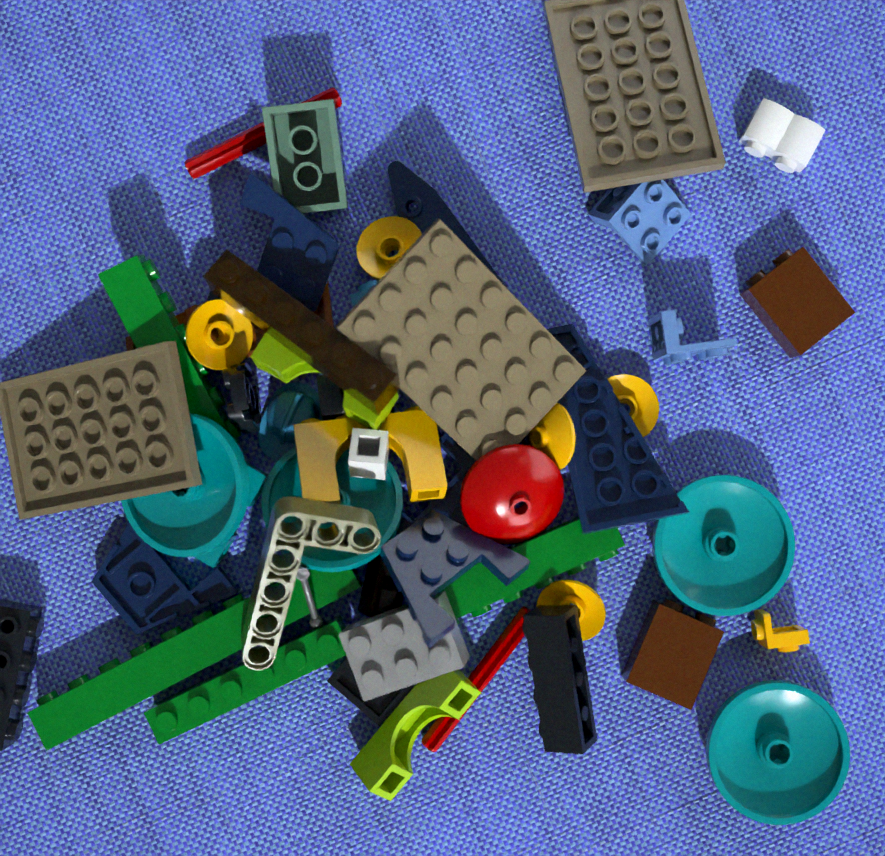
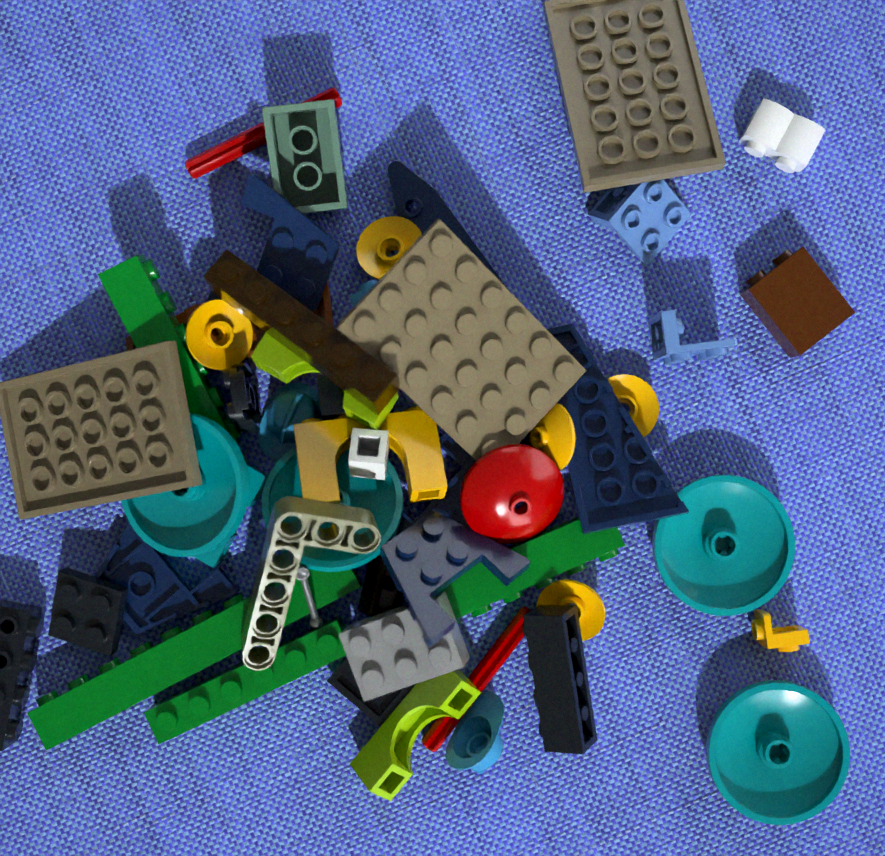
reddish brown brick [621,598,724,710] -> none
none -> black plate [48,567,129,656]
none -> dark azure piece [446,691,505,774]

